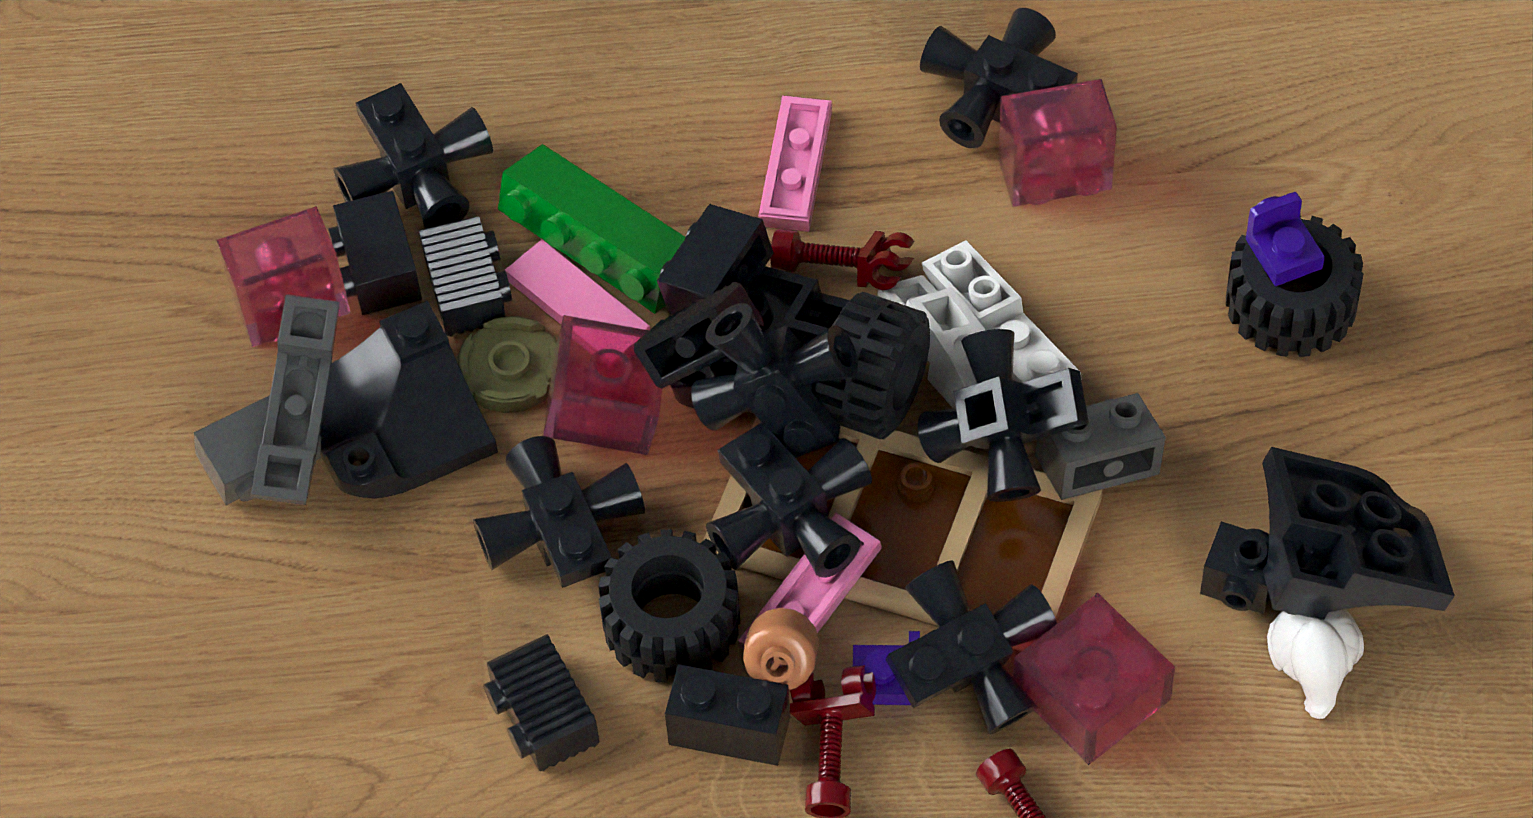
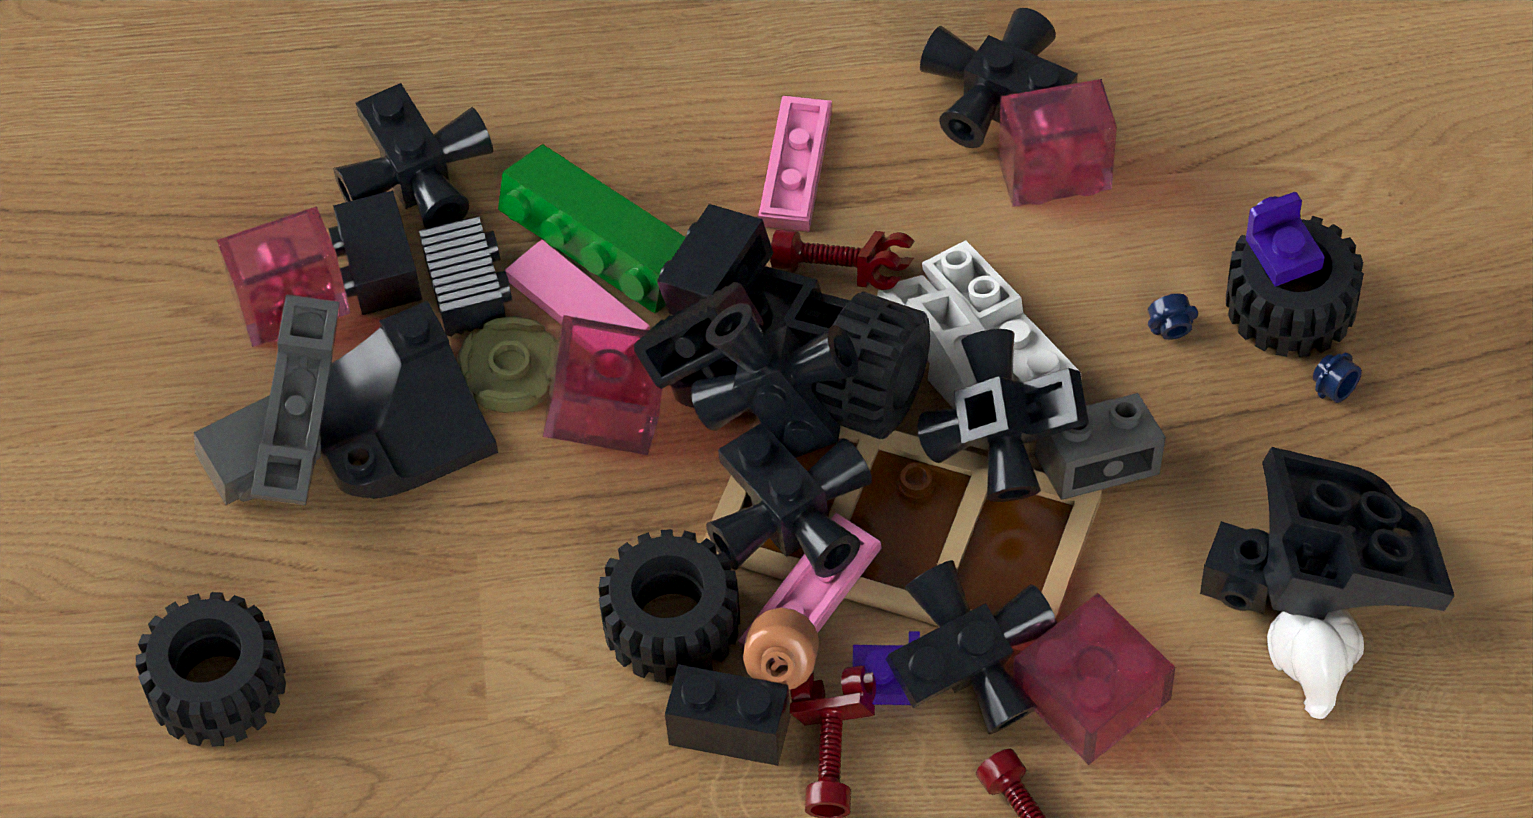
black brick [473,436,645,588] -> none
black brick [483,634,600,771] -> none
none -> black tyre [136,592,286,747]
none -> dark blue plate [1148,294,1198,340]
none -> dark blue plate [1313,352,1362,403]

